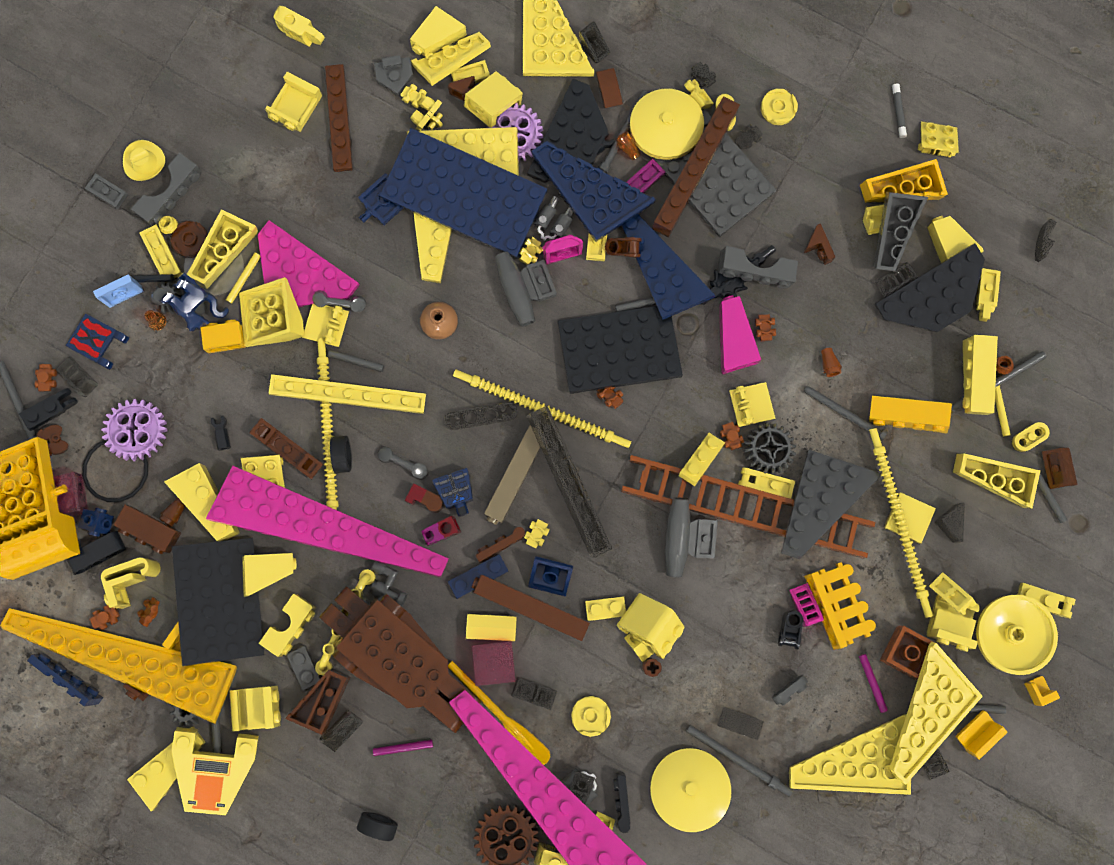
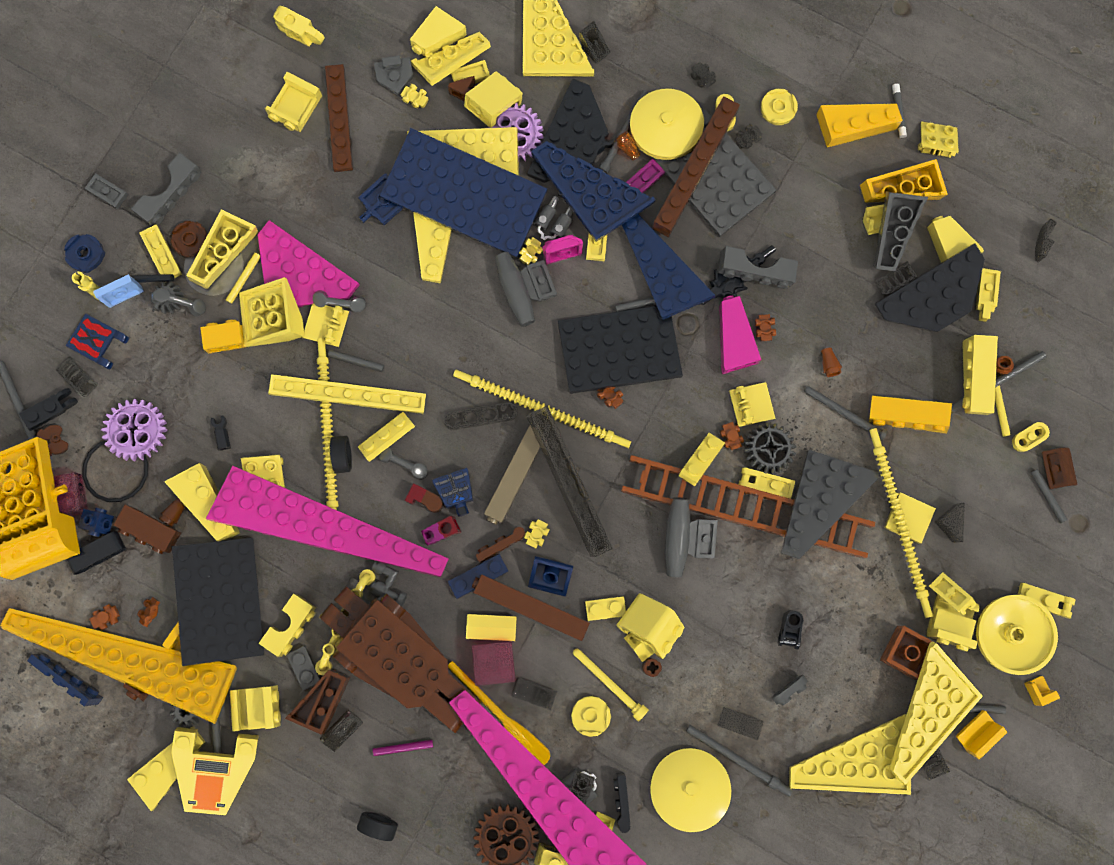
dark orange piece [35,364,57,392] -> none
light yellow piece [101,558,161,609] -> none
light yellow hat [123,140,165,181] -> none
clear orange cone [144,310,166,330] -> none
light yellow plate [159,216,178,234] -> none
dark blue animal [159,272,229,332] -> none
light yellow slope [242,553,296,597] -> none
reddish brown slope [250,418,323,480] -> none
light yellow hips [410,96,443,131] -> none
medium nougat piece [420,302,458,339] -> none
reddish brown slope [596,68,623,109] -> none
reddish brown piece [605,237,642,258] -> none
light yellow plate [684,79,714,109] -> none
dark pink slope [789,583,824,627] -> none
reddish brown slope [804,223,835,265] -> none
yellow fence [804,562,876,650] -> none
magenta bar [858,654,888,713] -> none
light yellow wedge [953,454,1040,509] -> none
none -> dark blue plate [64,234,105,273]
none -> light yellow pin [72,272,100,300]
none -> light yellow plate [358,412,415,462]
none -> light yellow piece [573,648,649,722]
none -> yellow wedge [816,104,903,148]

